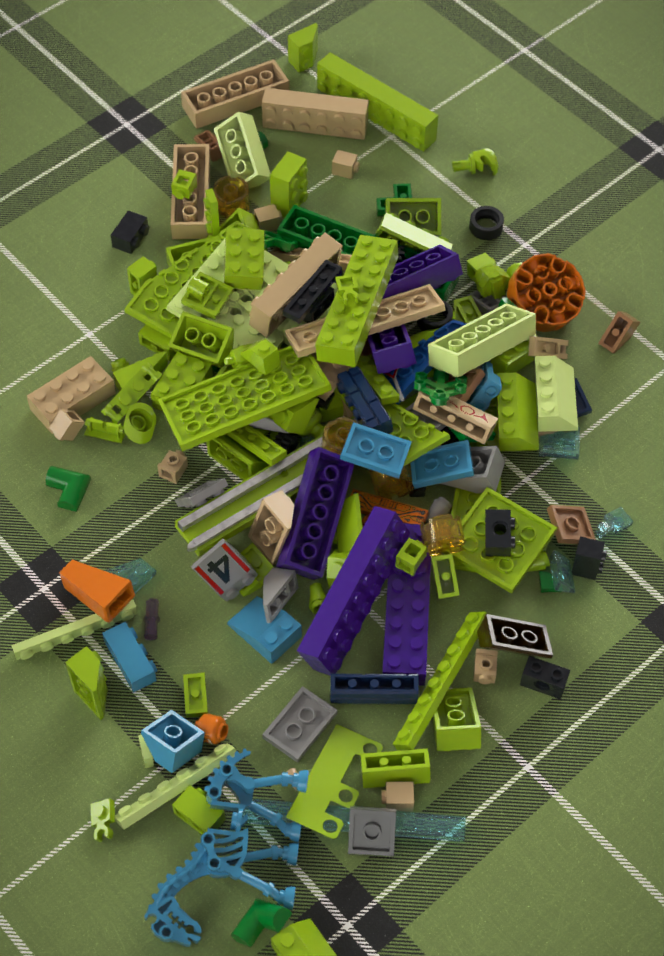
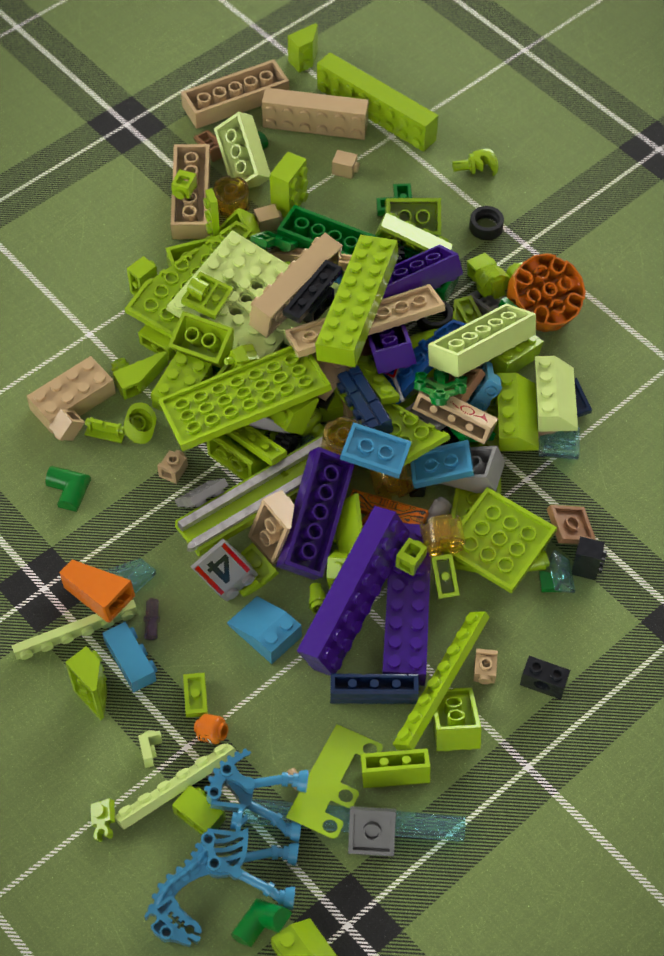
lime plate [101,362,163,424] -> none
black brick [110,210,150,254] -> none
dark azure slope [141,710,205,773] -> none
lime brick [224,227,264,290] -> none
lime slope [241,339,281,375] -> none
light grey plate [262,686,337,763] -> none
light grey slope [263,568,299,623] -> none
lime plate [335,274,359,305] -> none
tan brick [381,782,414,812] -> none
dark brown slope [477,614,553,659] -> none
black brick [485,509,515,556] -> none
tan plate [528,336,568,360] -> none
clear light blue plate [595,507,633,538] -> none
medium nougat slope [598,311,640,353] -> none

